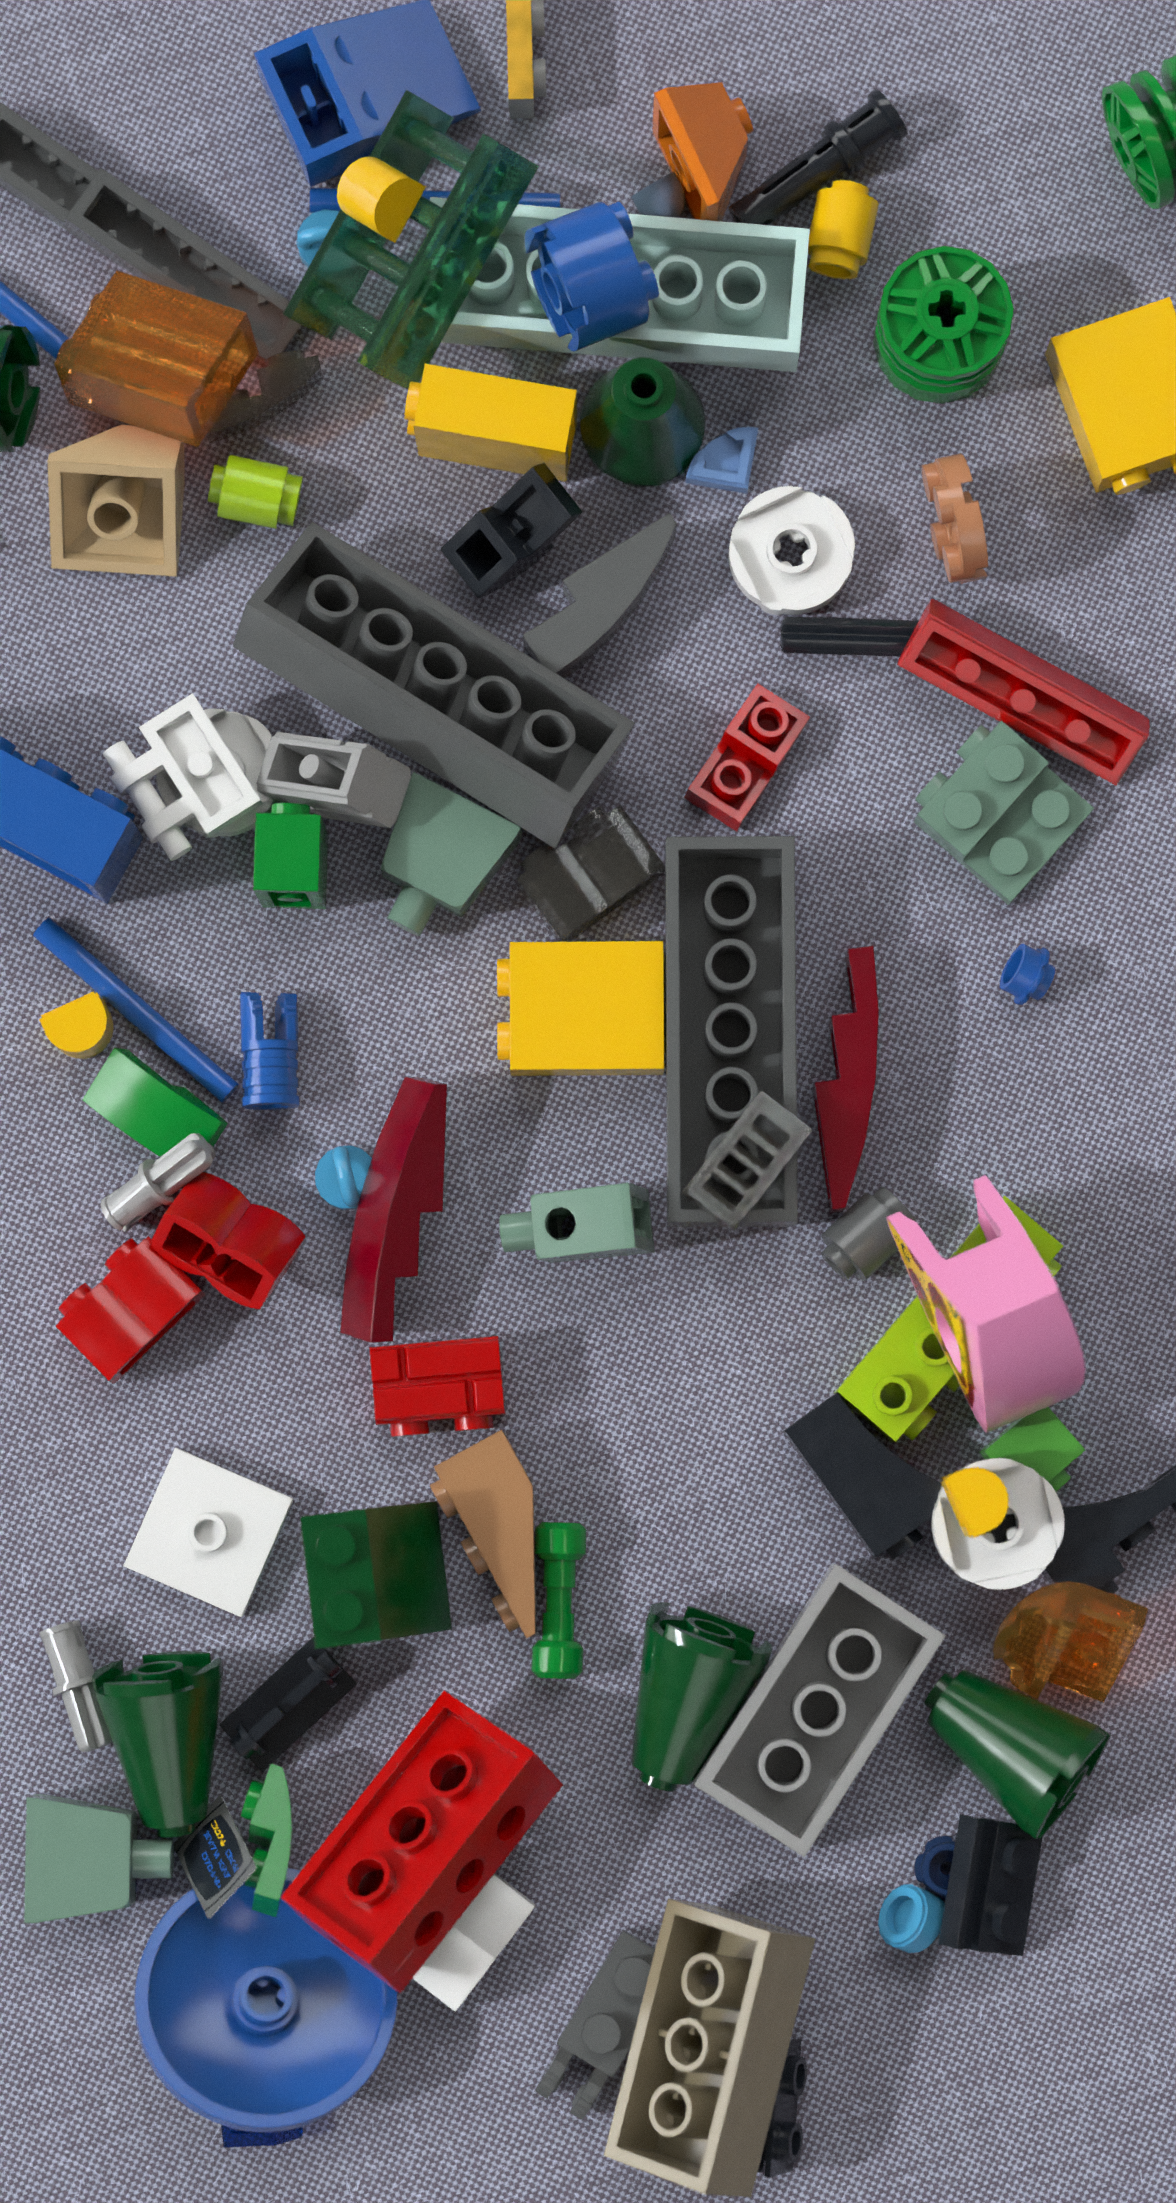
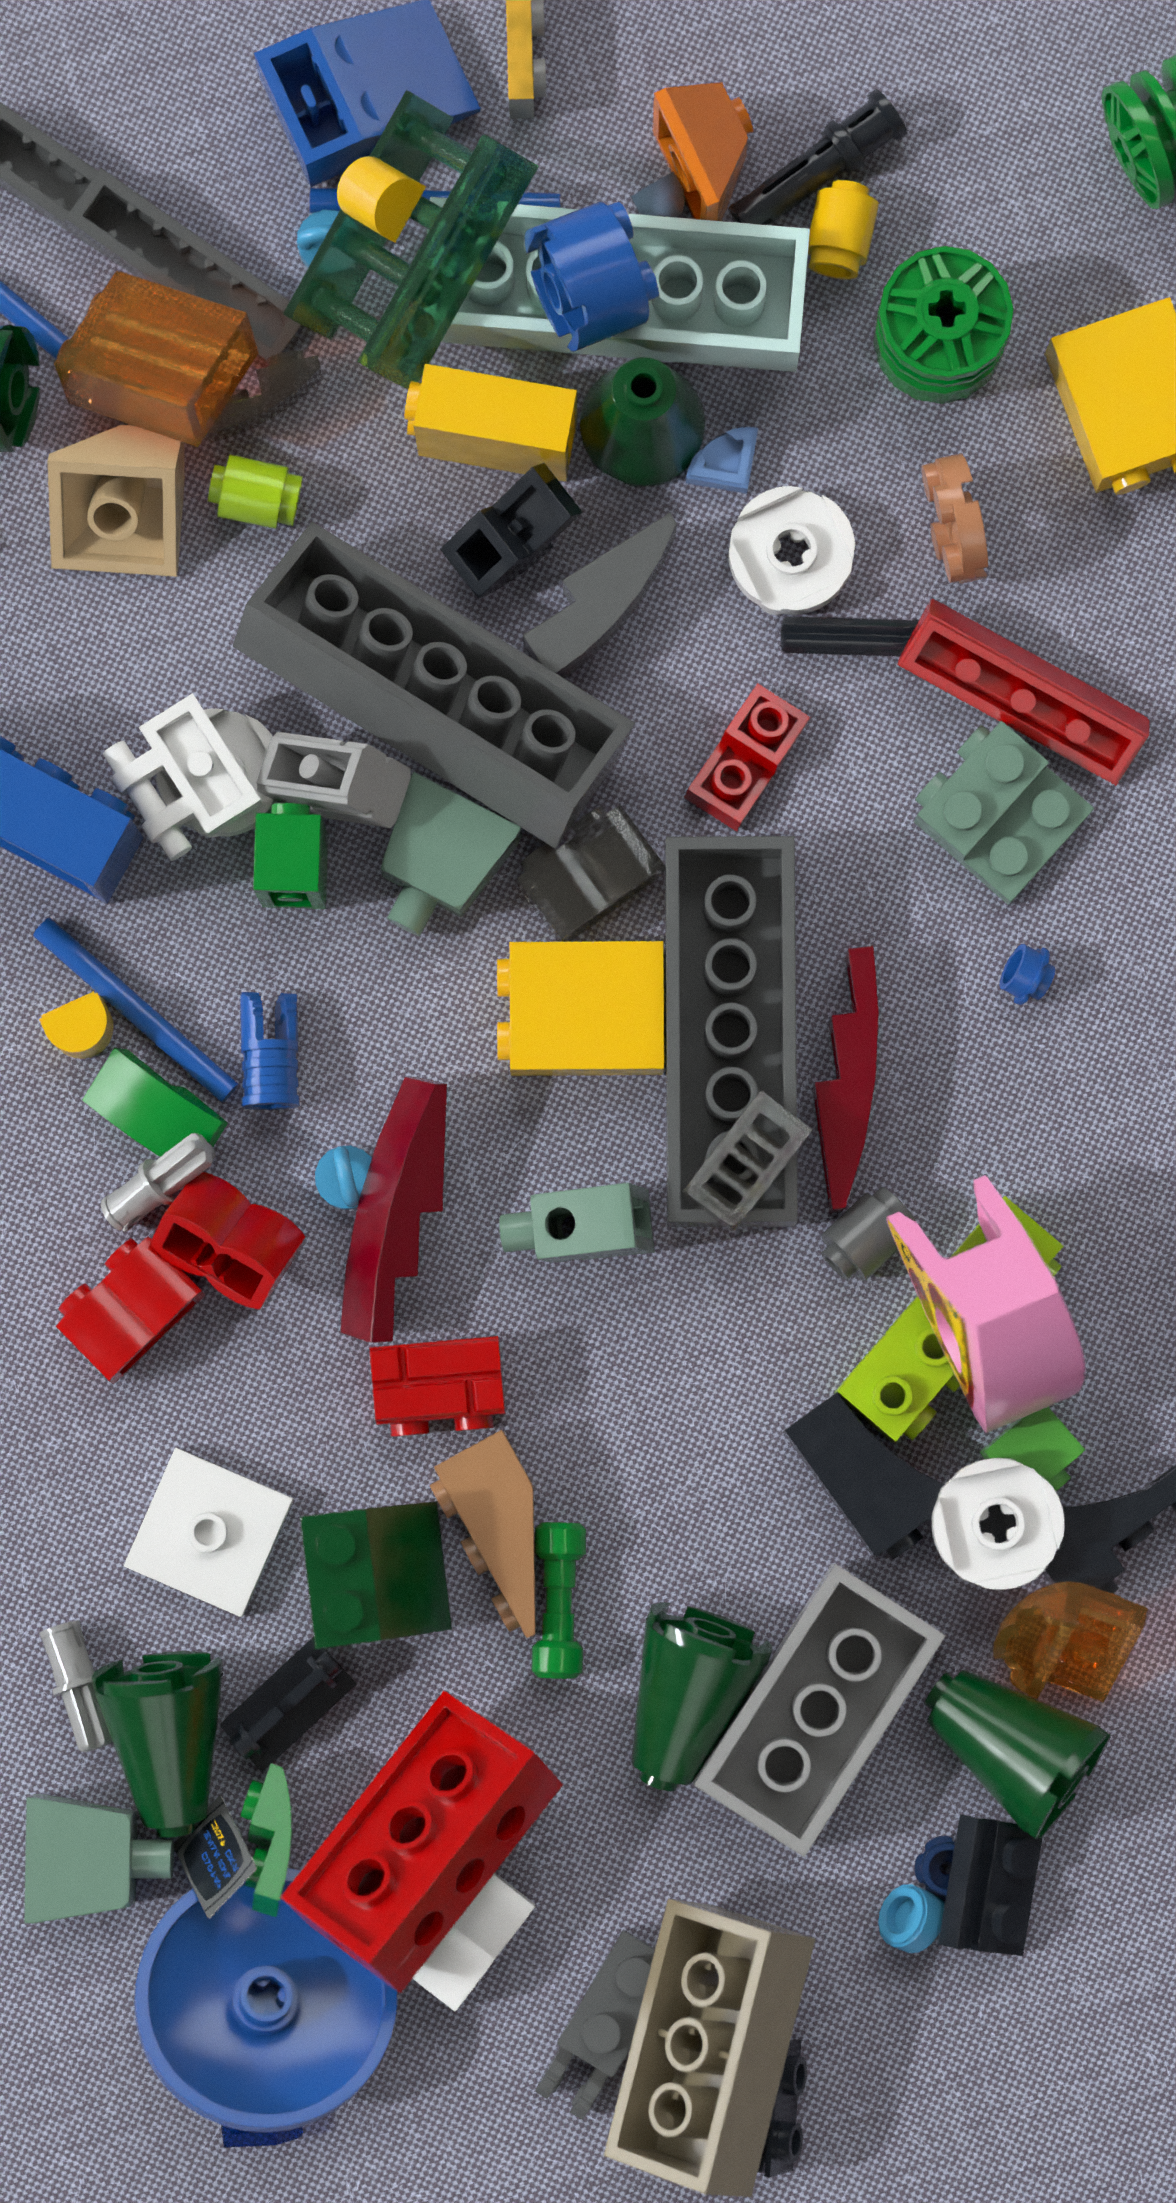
yellow brick [941,1467,1009,1538] -> none

